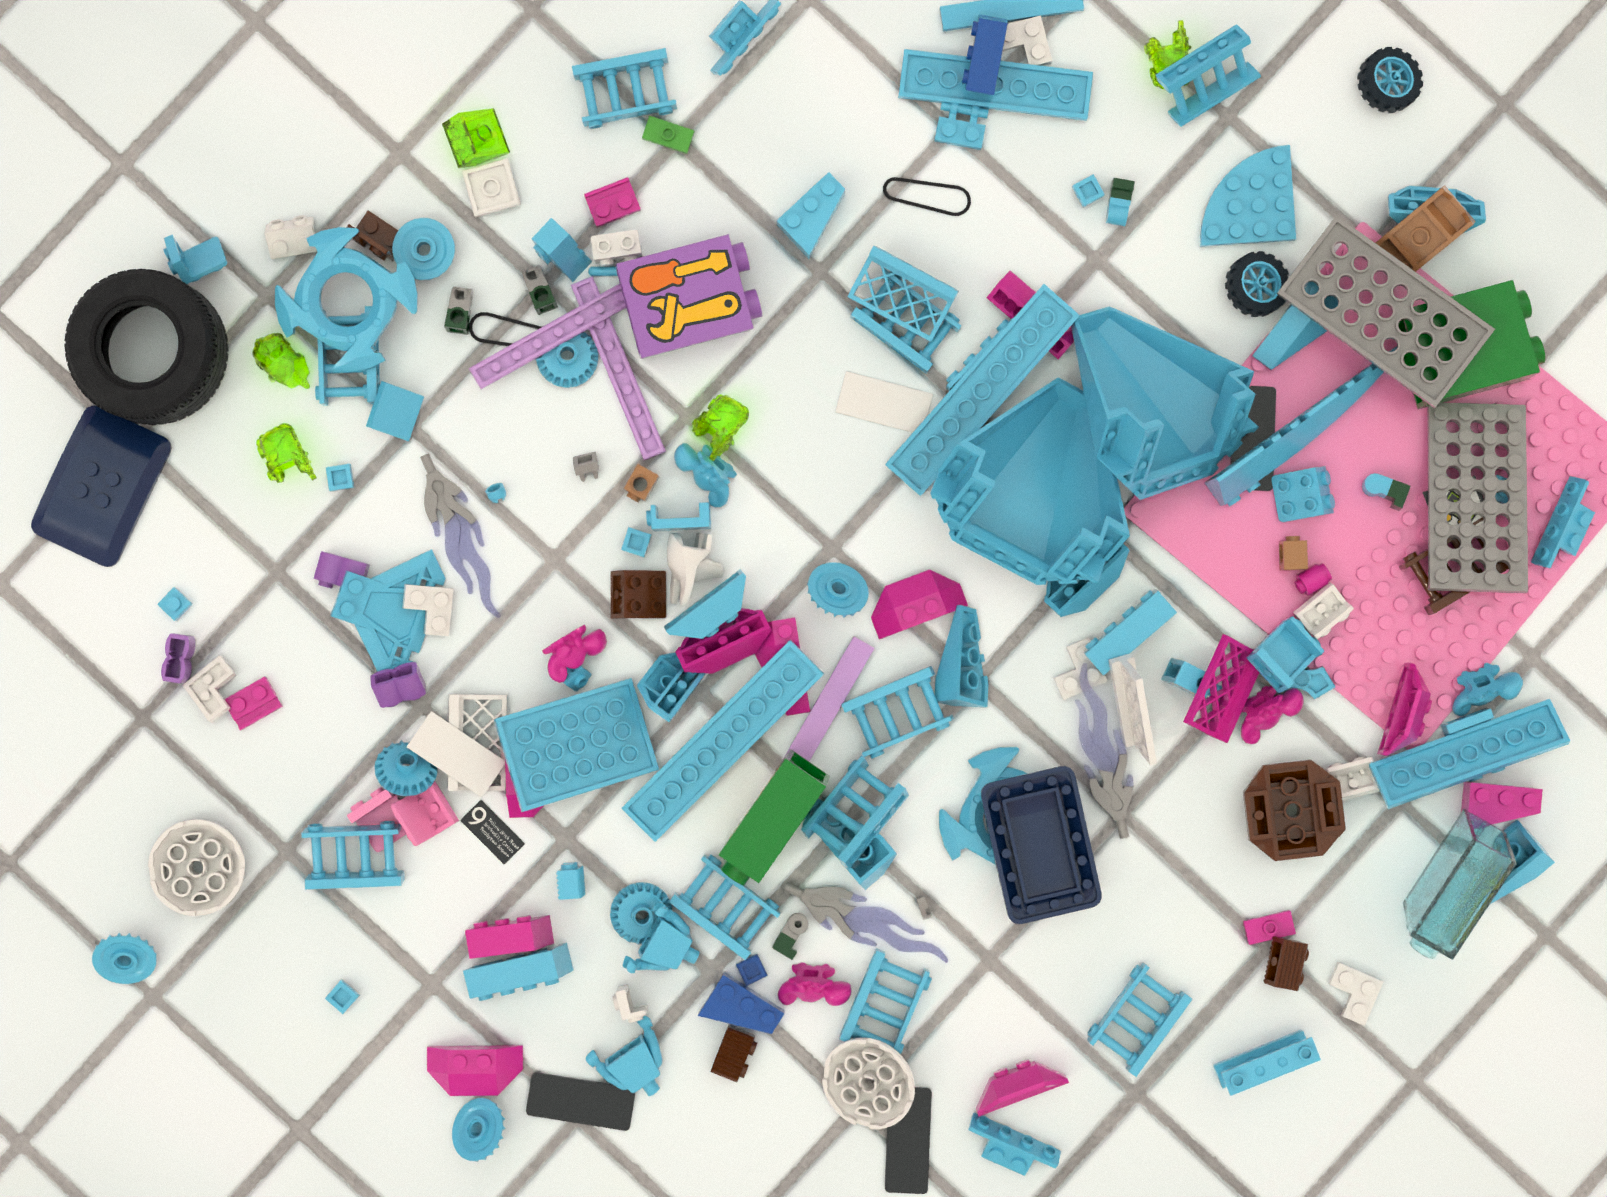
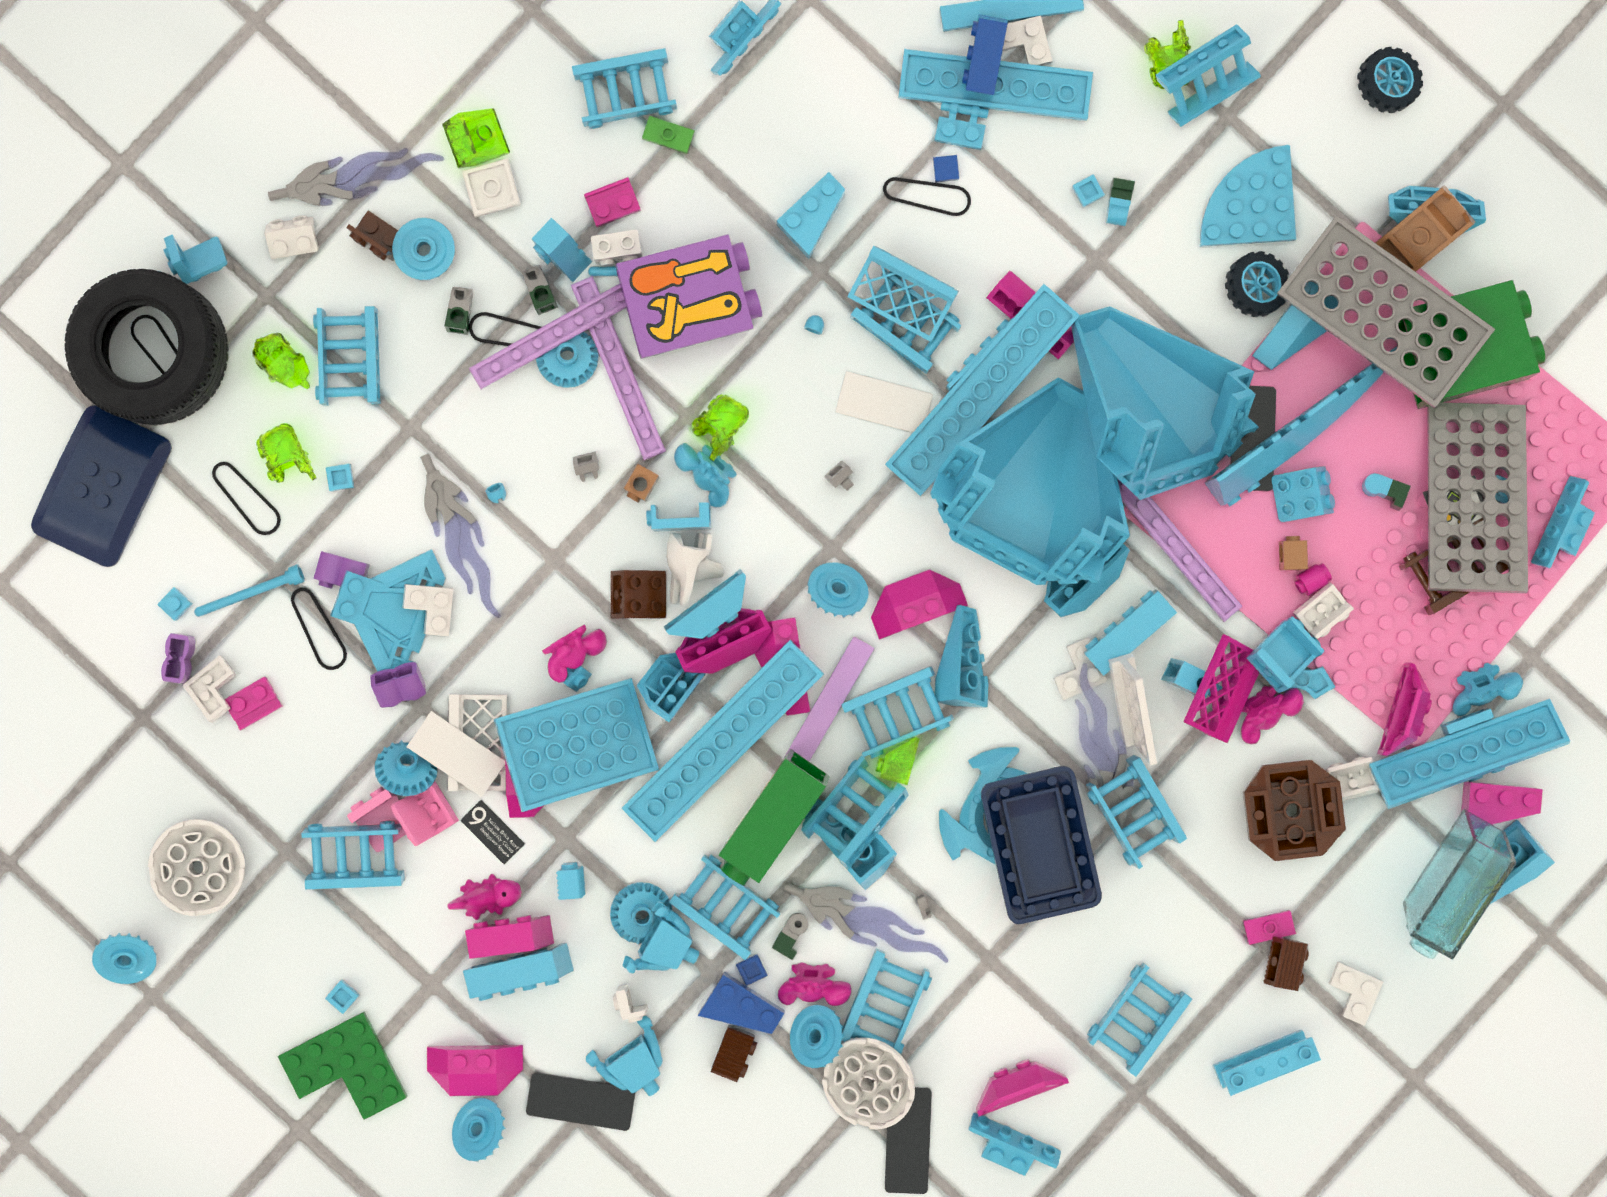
medium azure piece [275,227,418,371] -> none
medium azure tile [366,381,424,441] -> none
medium azure plate [621,527,652,557] -> none
none -> black piece [130,315,177,375]
none -> medium azure piece [194,564,305,617]
none -> black piece [212,462,281,535]
none -> piece [268,148,444,206]
none -> green plate [277,1011,408,1120]
none -> black piece [291,588,347,670]
none -> dark pink animal [447,874,522,920]
none -> medium azure gear [790,1005,845,1069]
none -> medium azure hinge [804,315,824,335]
none -> light grey tile [824,461,854,491]
none -> clear neon green slope [875,736,920,785]
none -> blue tile [933,155,959,182]
none -> medium azure fence [1086,755,1187,869]
none -> lavender tile [1117,478,1243,622]

